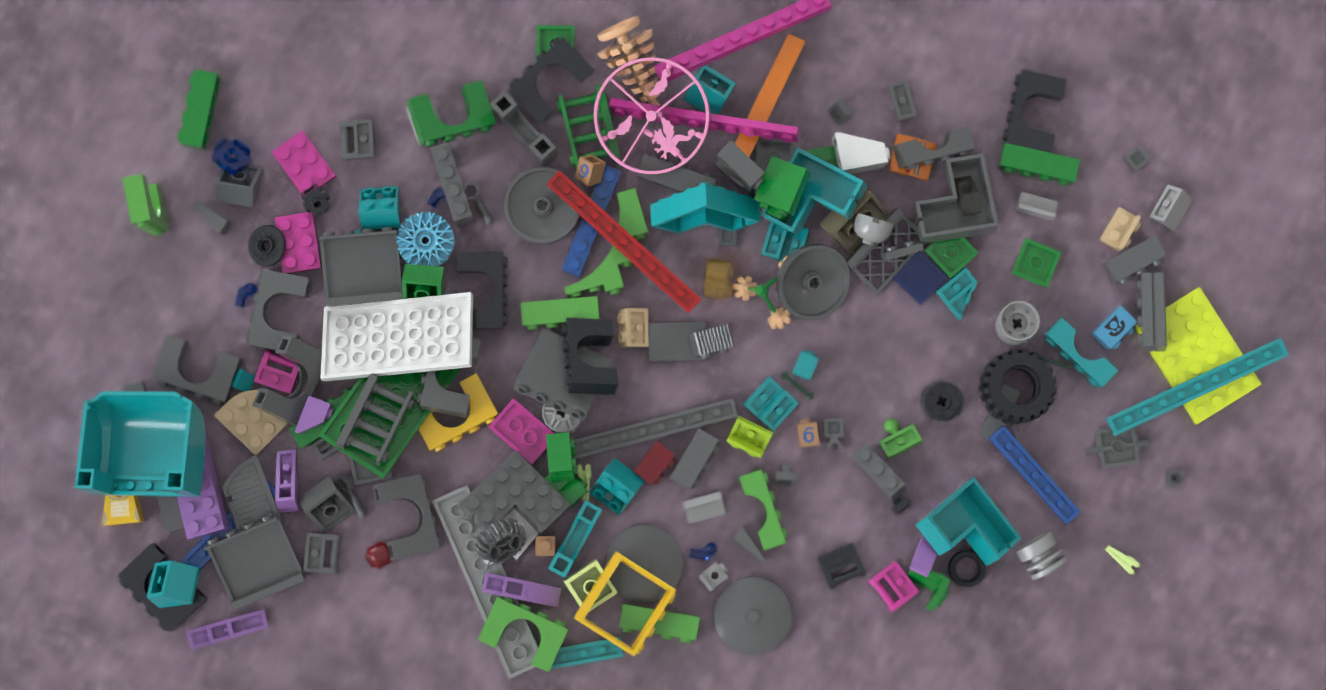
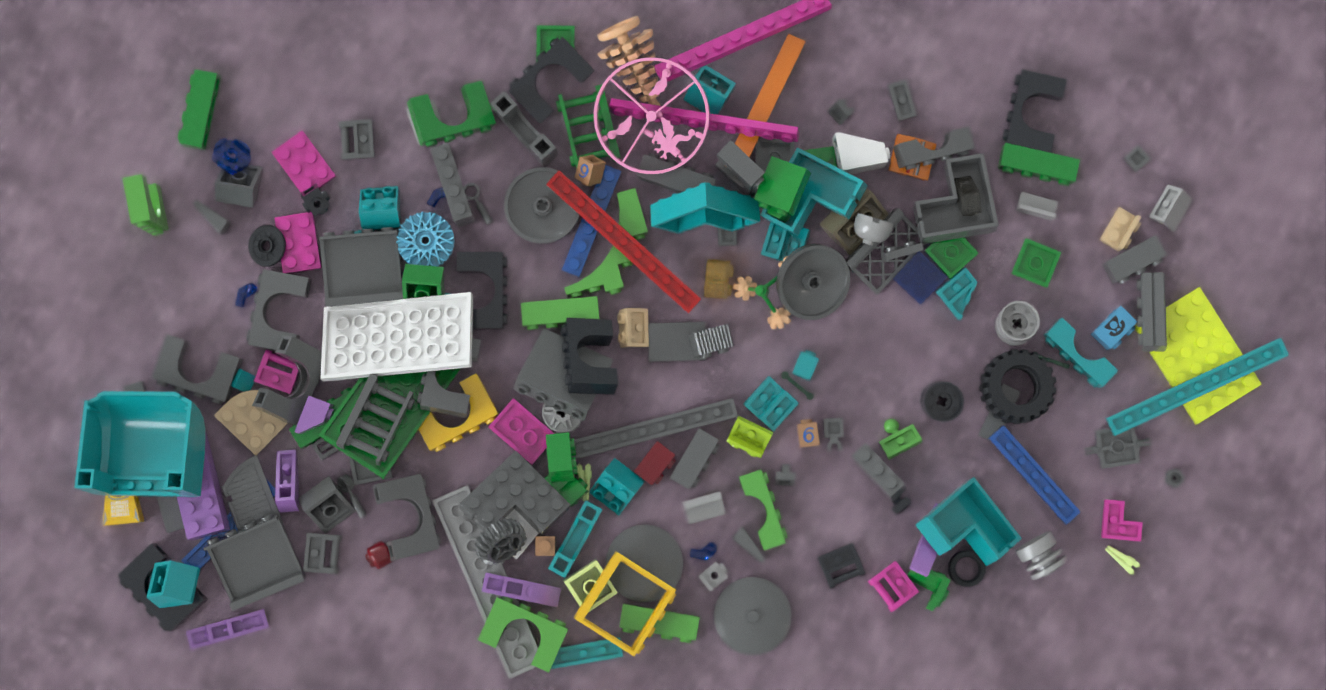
none -> dark pink plate [1101,499,1143,542]

